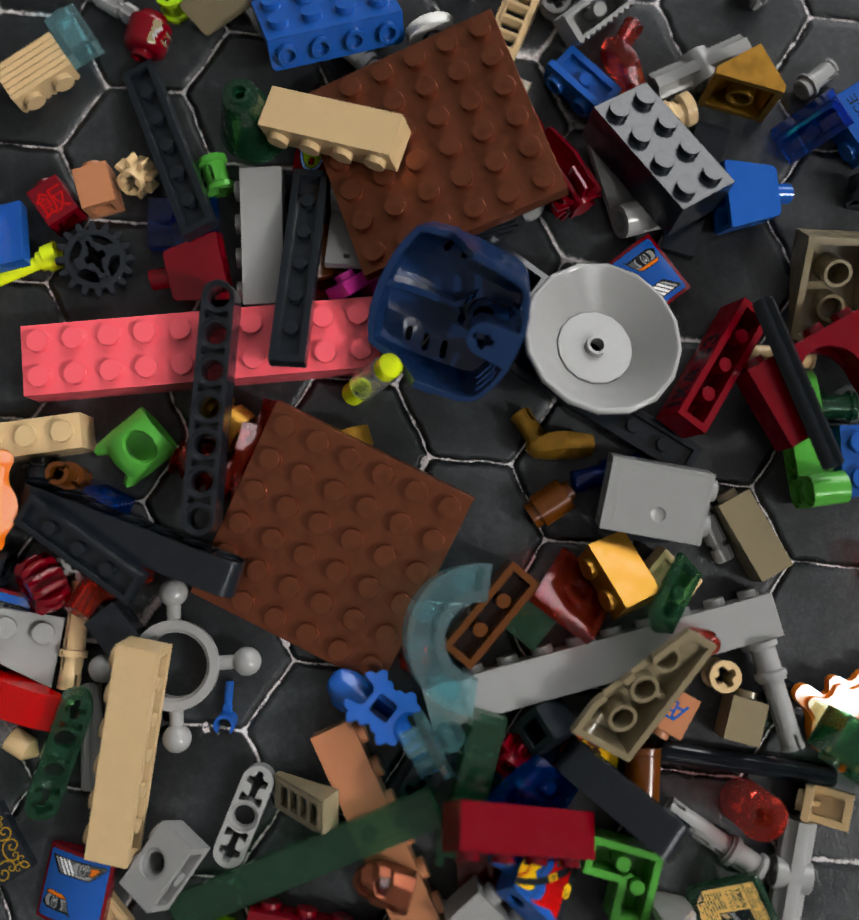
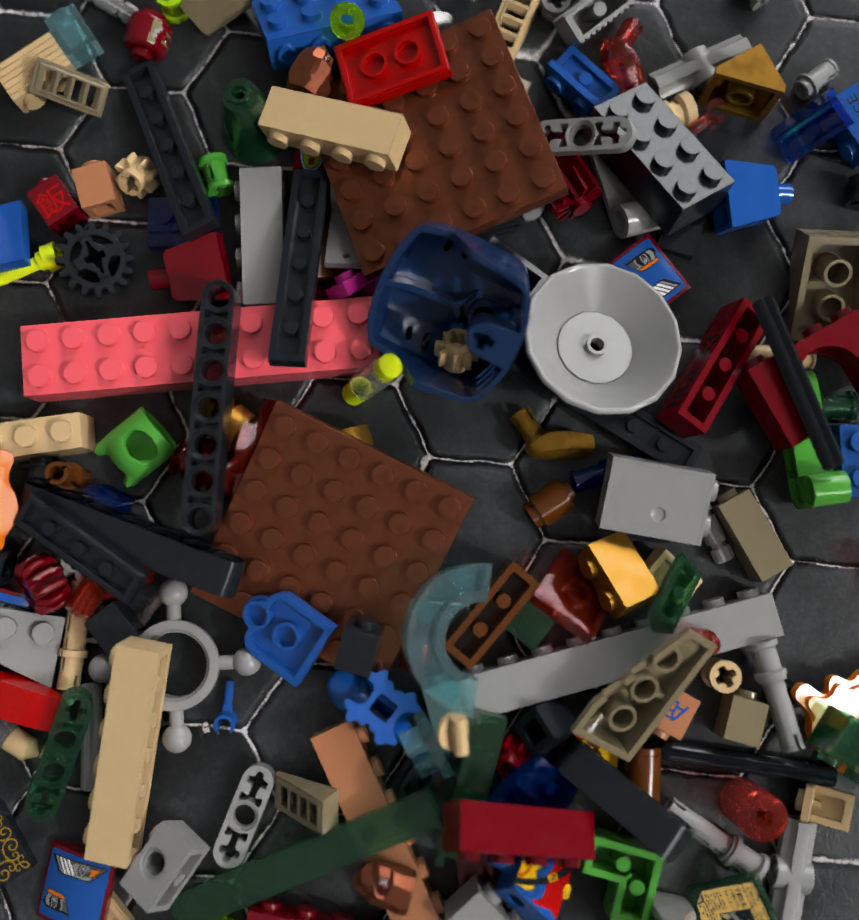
none -> dark tan slope [29,56,110,118]
none -> blue plate [243,591,338,688]
none -> copper rock [286,45,333,98]
none -> clear neon green plate [329,2,365,40]
none -> red tile [333,9,453,107]
none -> black brick [334,615,386,678]
none -> tan gear [434,328,479,373]
none -> tan plate [435,711,470,757]
none -> light grey beam [540,116,637,156]
none -> clear red piece [688,98,726,136]

